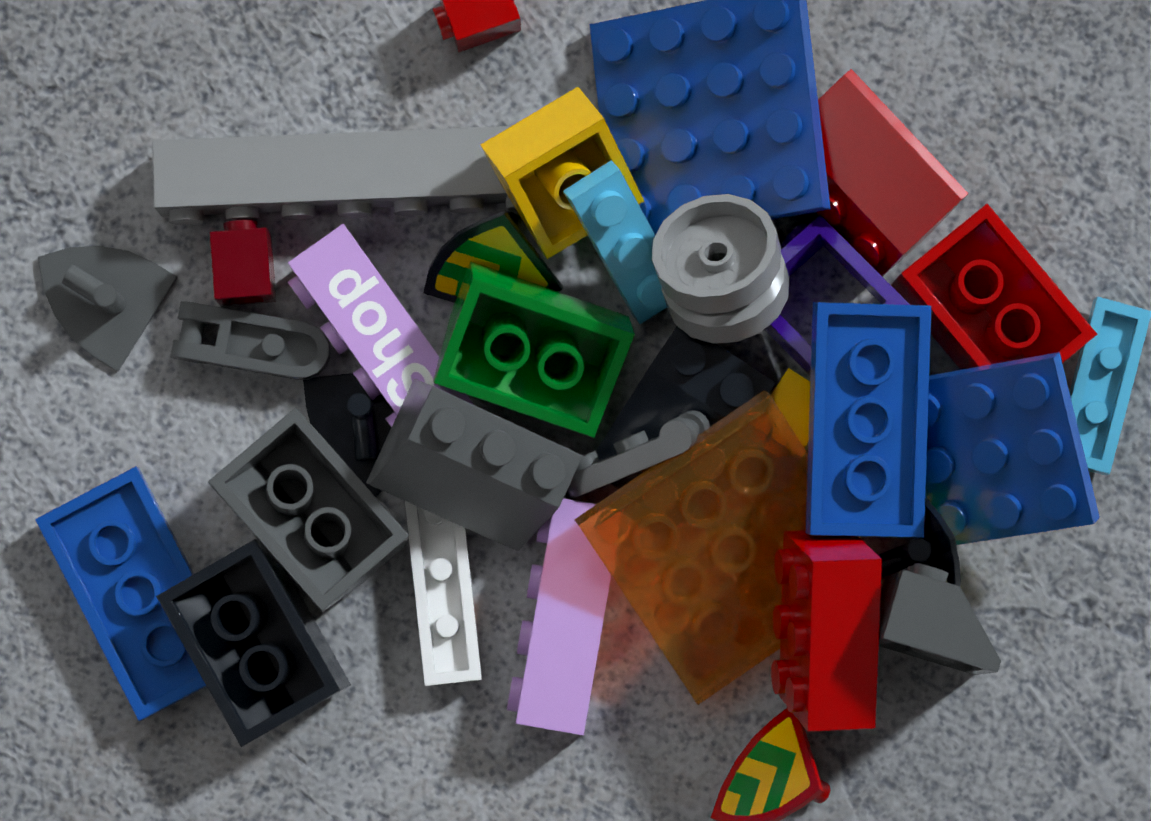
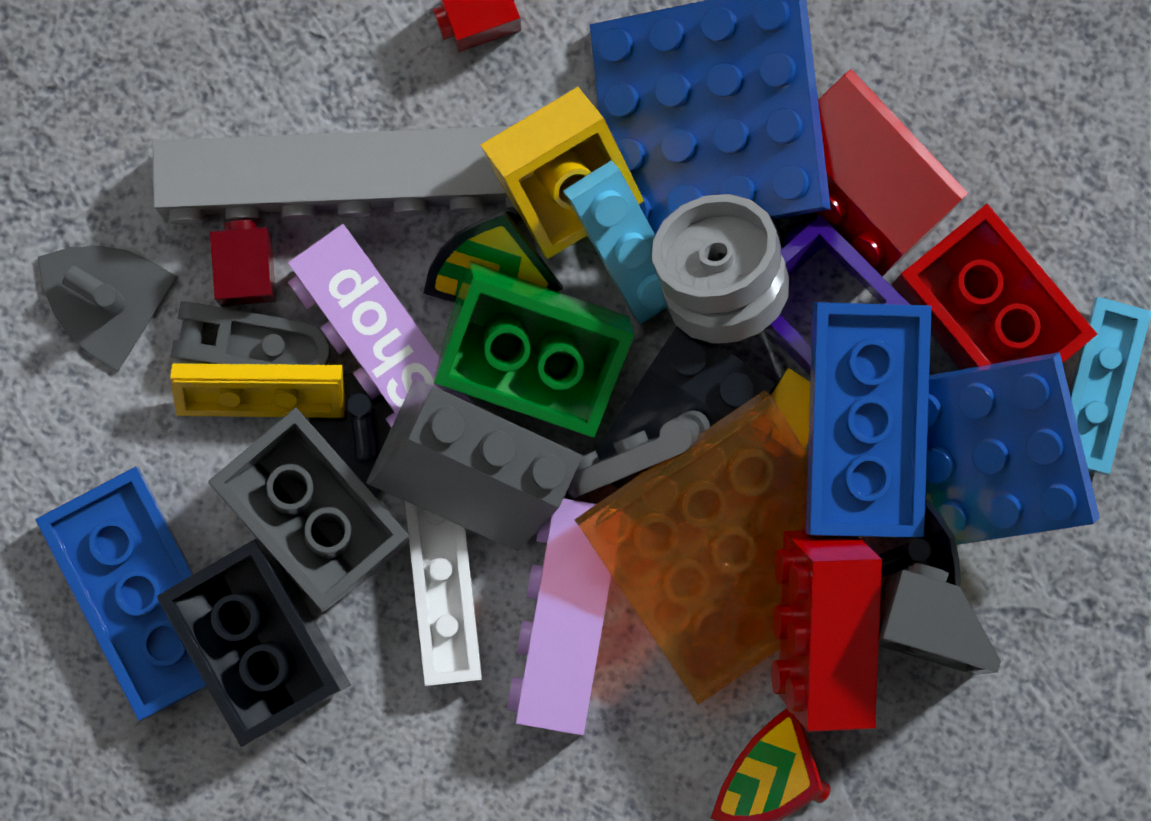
none -> yellow tile [170,363,346,418]

